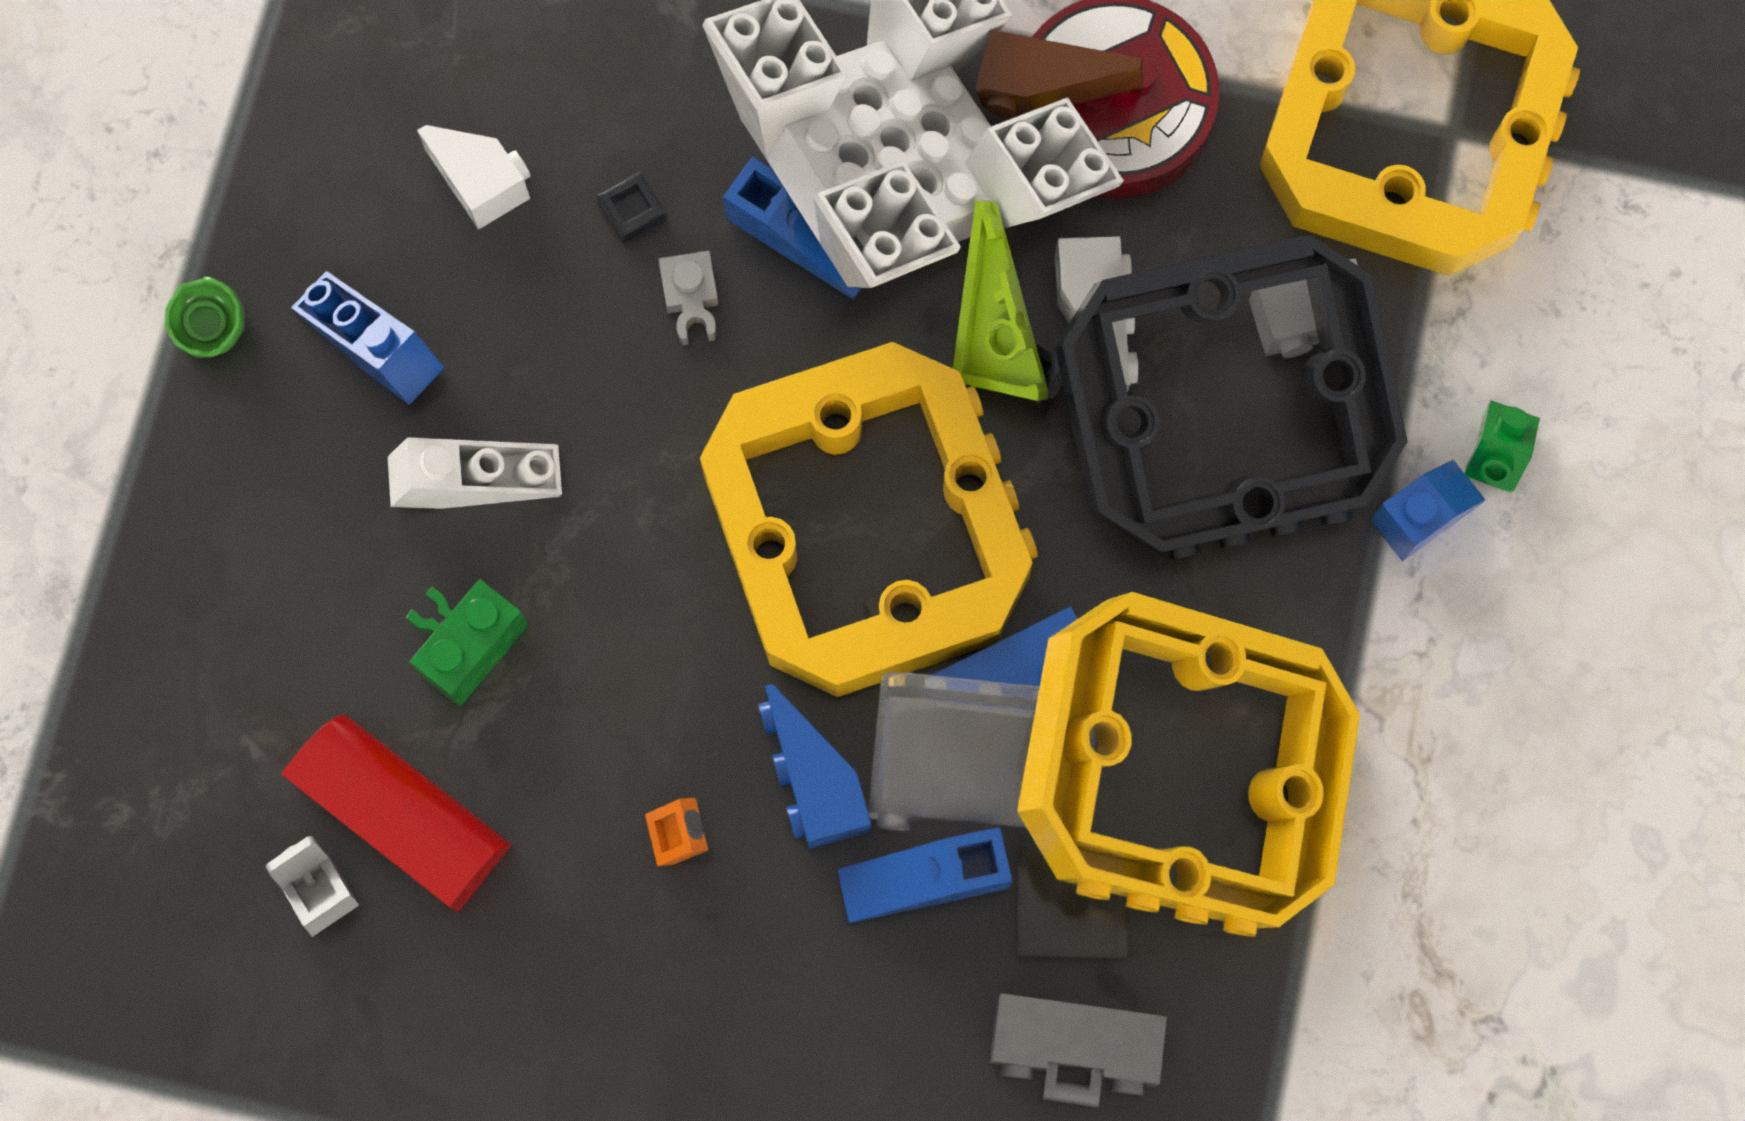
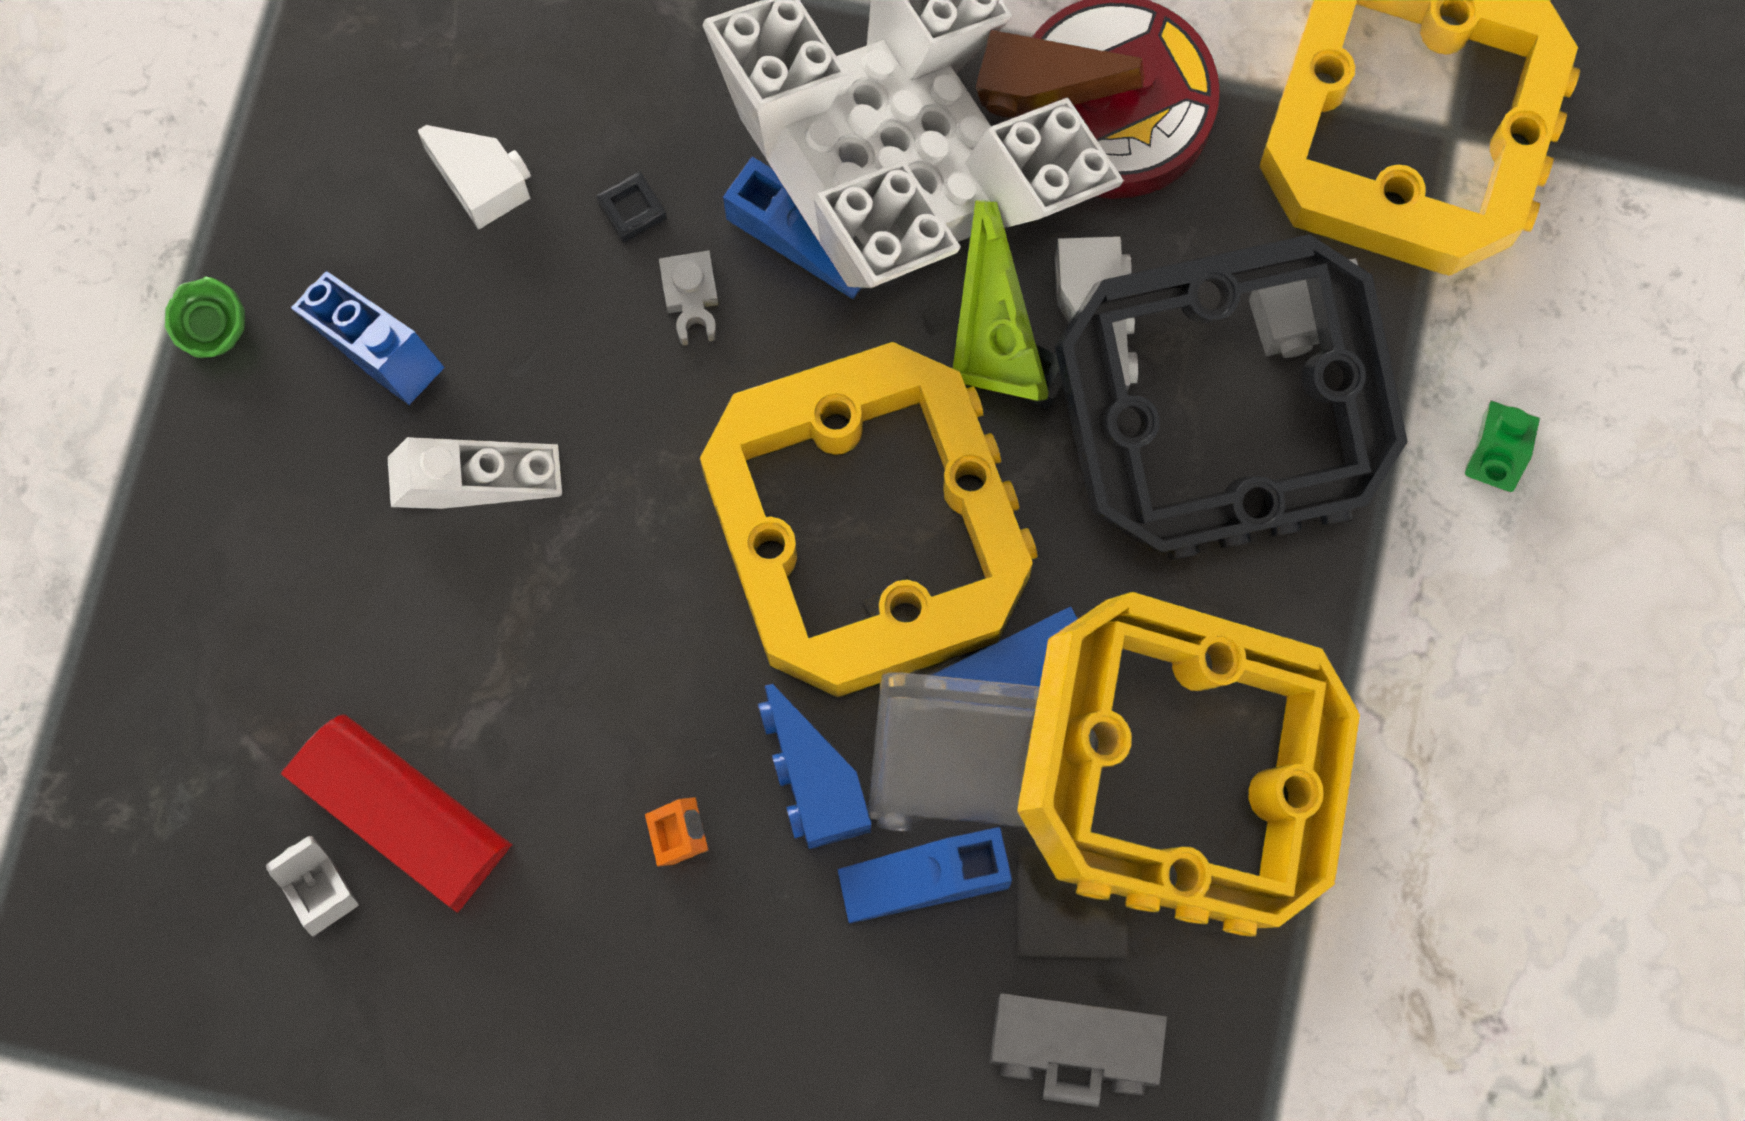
green brick [406,579,529,707] -> none
blue slope [1370,459,1486,562] -> none

